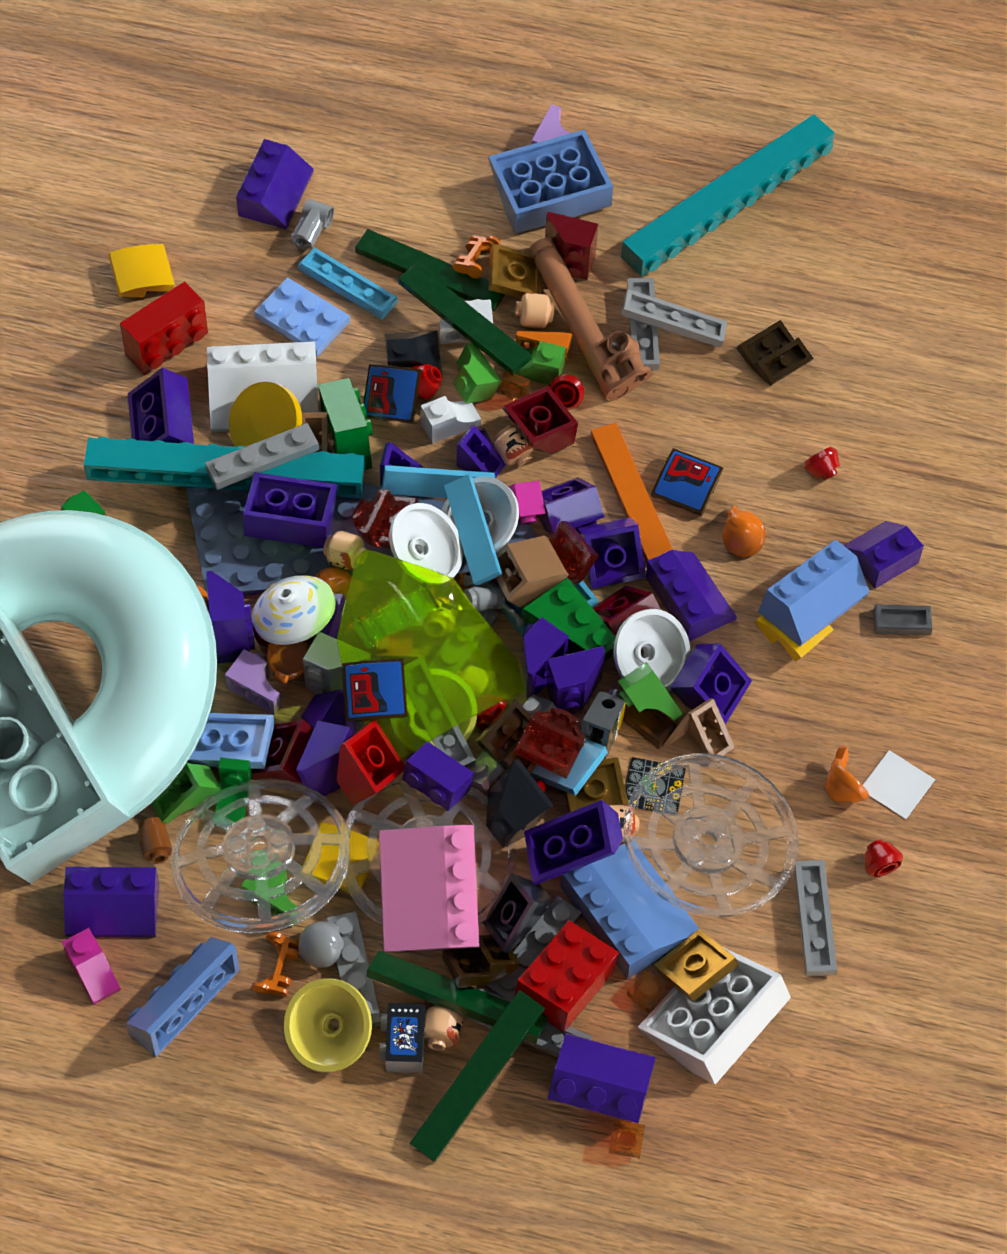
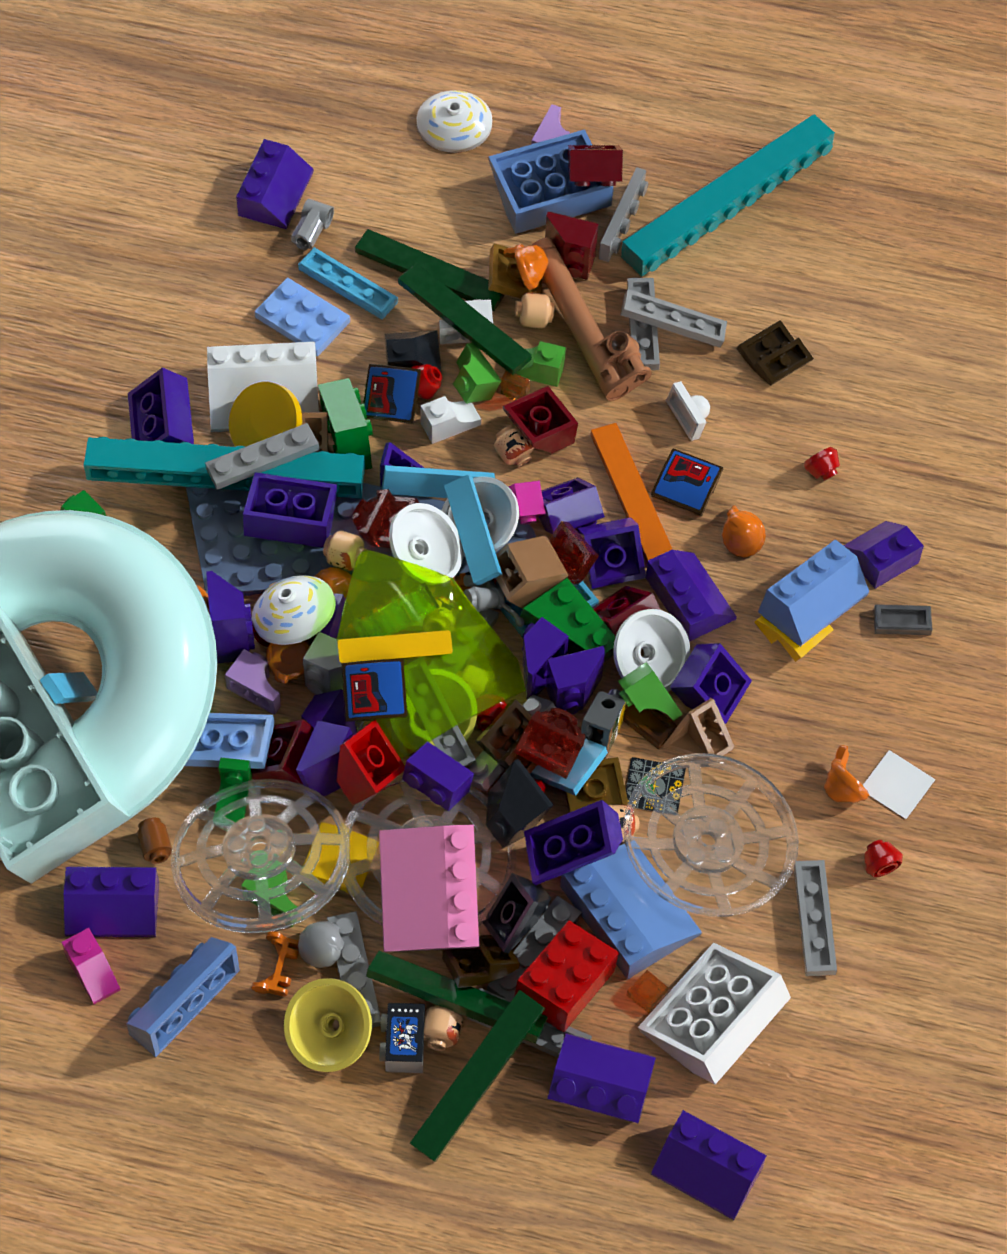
yellow slope [108,244,175,298] -> none
red brick [120,281,208,375] -> none
bright green arch [151,763,222,823] -> none
orange piece [452,236,500,279] -> none
dark purple slope [456,425,506,479] -> none
orange slope [515,331,573,364] -> none
red cone [549,374,585,410] -> none
clear orange plate [609,1119,645,1158] -> none
pearl gold plate [654,928,739,1002] -> none
none -> medium azure tile [40,672,98,704]
none -> yellow sticker [337,630,453,663]
none -> white dish [416,90,492,153]
none -> orange hat [503,244,549,290]
none -> dark red slope [568,145,623,186]
none -> light grey plate [599,167,648,262]
none -> dark purple slope [651,1110,767,1220]
none -> white tile [666,382,710,441]

